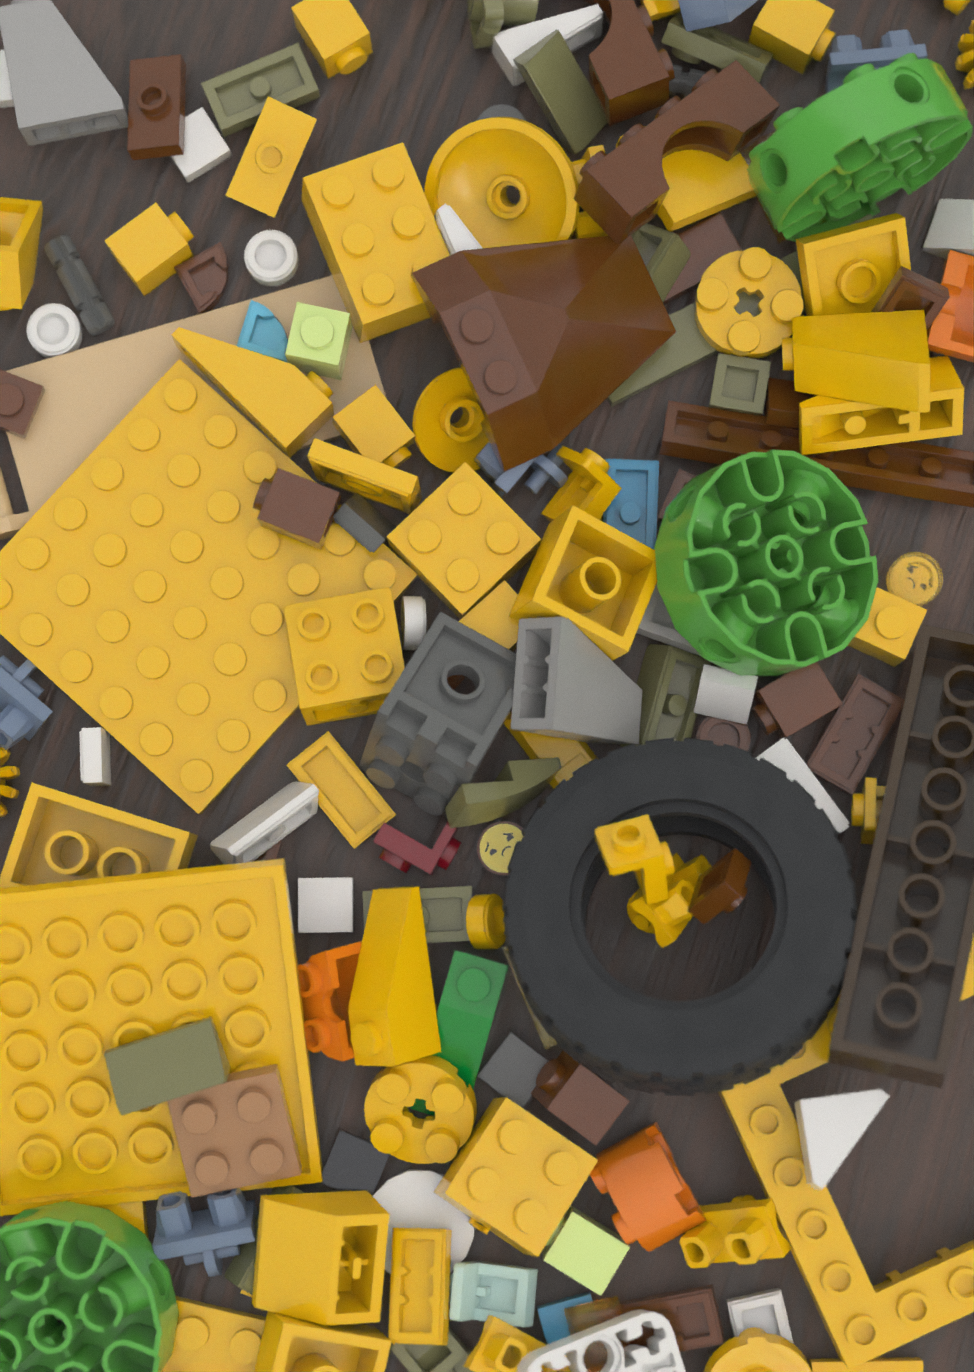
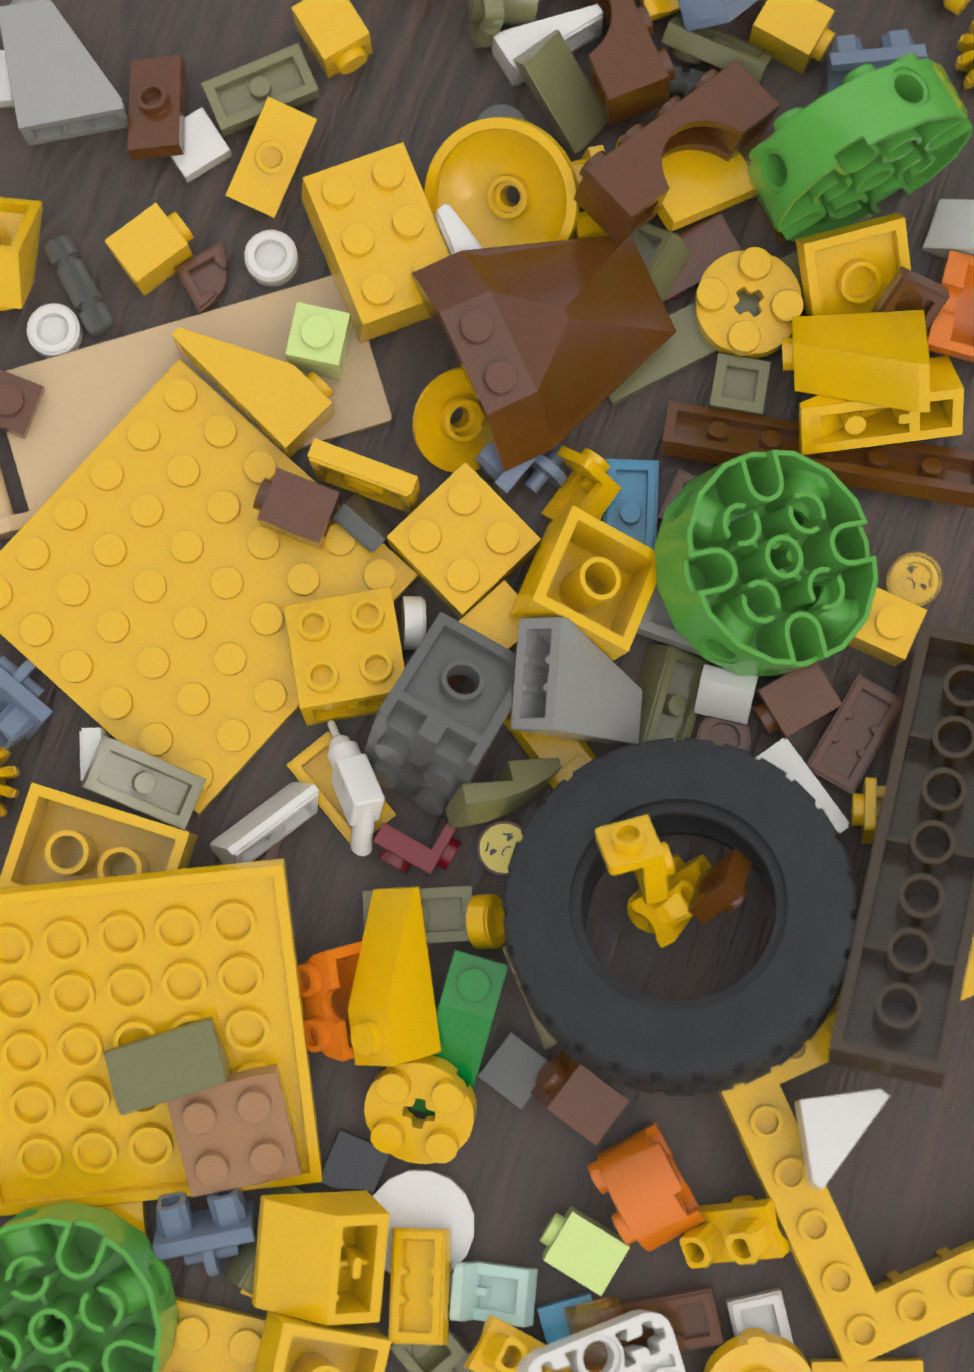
medium azure tile [237,300,288,362] -> none
white tile [298,877,354,933] -> none
yellow brick [332,384,415,468] -> none
yellow brick [434,1097,598,1257] -> none
reddish brown tile [765,378,817,428] -> none
none -> plate [80,736,206,830]
none -> white piece [327,720,385,856]

